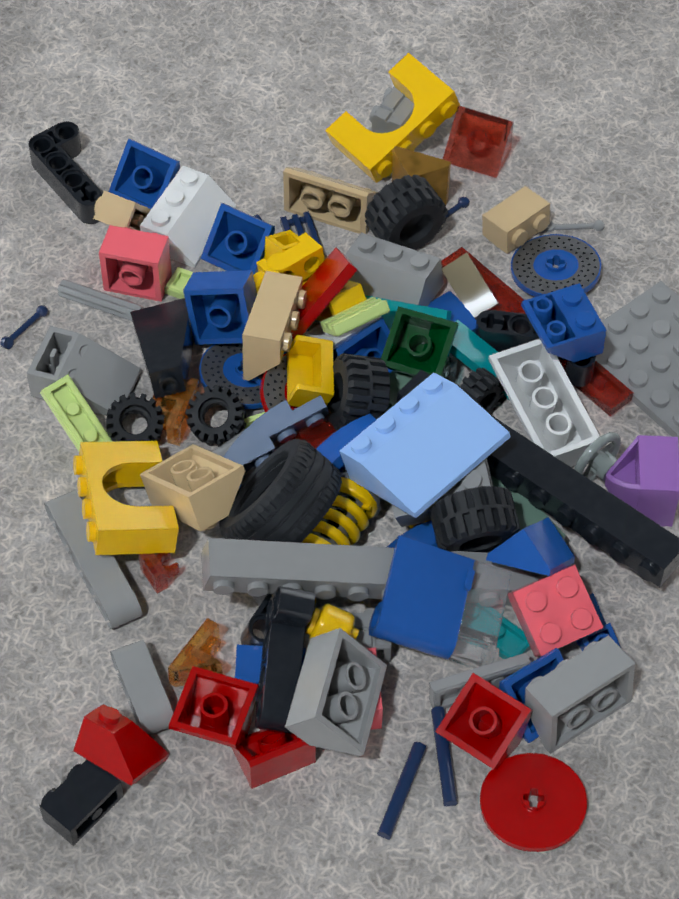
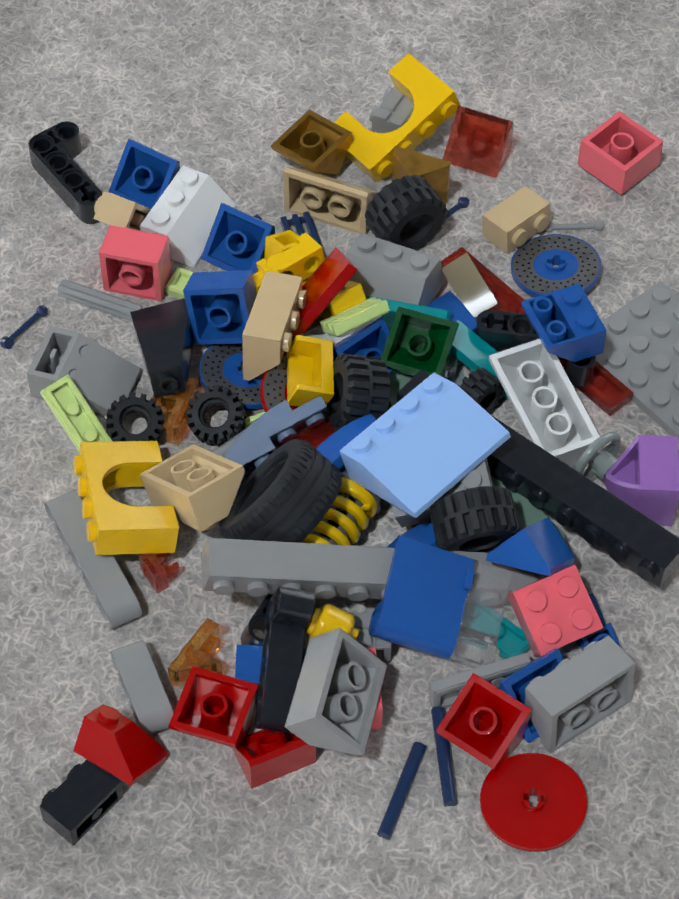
none -> pearl gold slope [271,109,353,174]
none -> coral brick [578,111,664,195]

